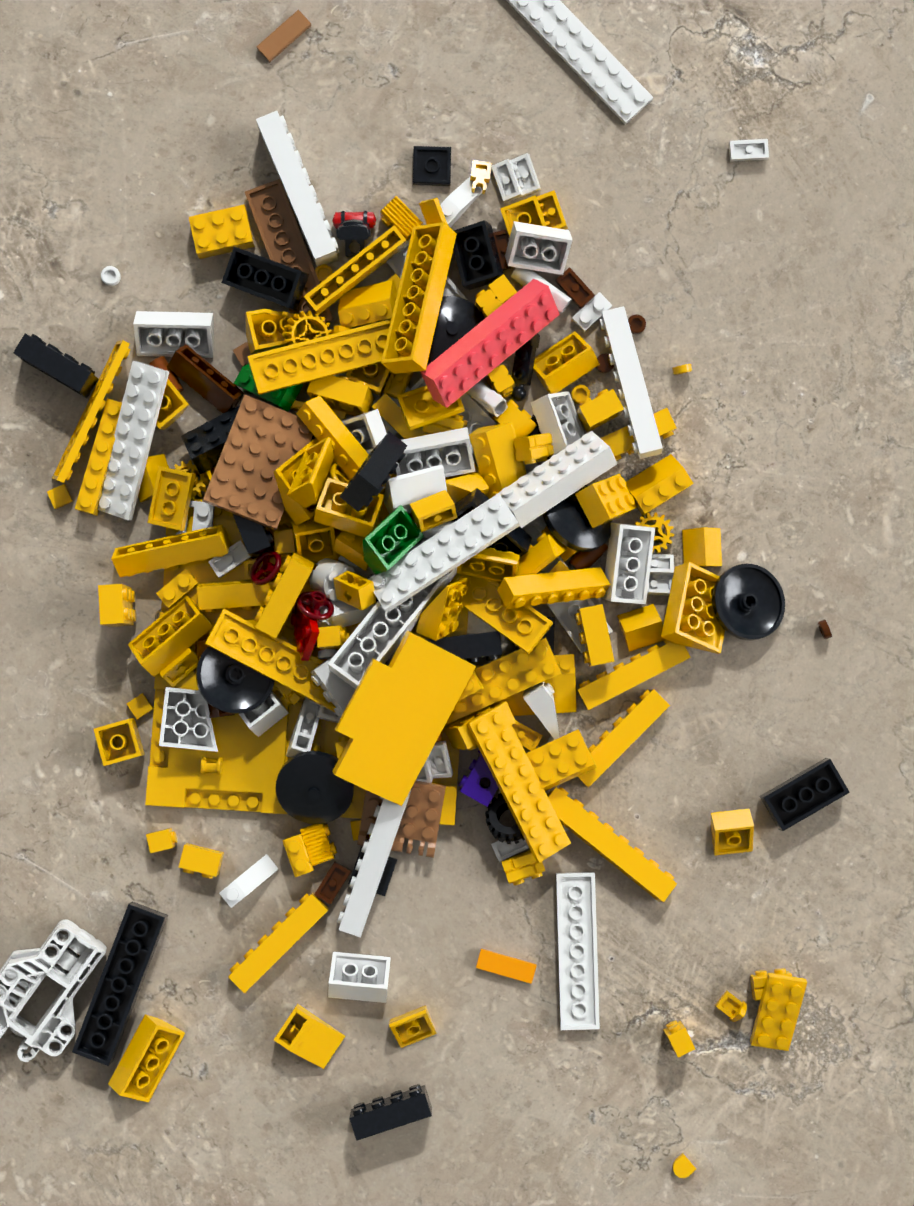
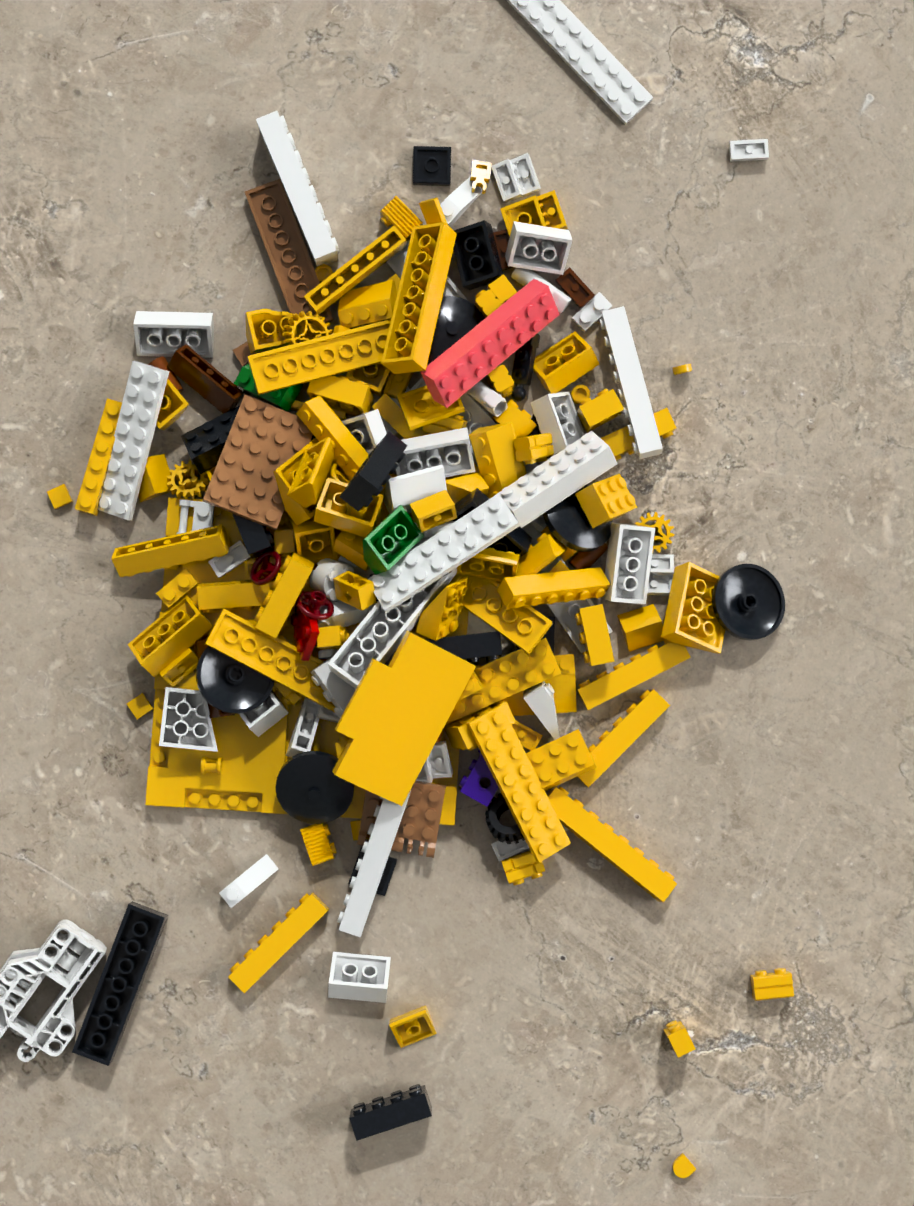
black brick [13,333,98,398] -> none
yellow plate [52,340,130,483] -> none
yellow brick [93,718,145,766] -> none
yellow brick [98,584,137,627] -> none
white tile [101,266,121,286] -> none
yellow slope [108,1014,185,1103] -> none
yellow brick [146,828,178,853] -> none
yellow plate [147,466,196,531] -> none
yellow brick [178,843,224,879] -> none
yellow brick [189,205,255,259] -> none
black brick [221,247,309,311] -> none
medium nougat tile [256,9,312,63] -> none
yellow slope [274,1003,345,1069] -> none
yellow brick [282,833,315,877] -> none
reddish brown plate [314,861,351,905] -> none
black piece [332,211,376,257] -> none
light orange tile [476,948,537,984] -> none
white plate [556,872,600,1030] -> none
reddish brown tile [596,353,614,373] -> none
yellow slope [626,454,694,516] -> none
reddish brown tile [628,314,646,335] -> none
yellow slope [682,527,722,567] -> none
yellow slope [711,809,754,856] -> none
yellow tile [715,990,747,1022] -> none
yellow plate [750,973,807,1051] -> none
black brick [759,758,850,831] -> none
reddish brown tile [818,619,832,640] -> none

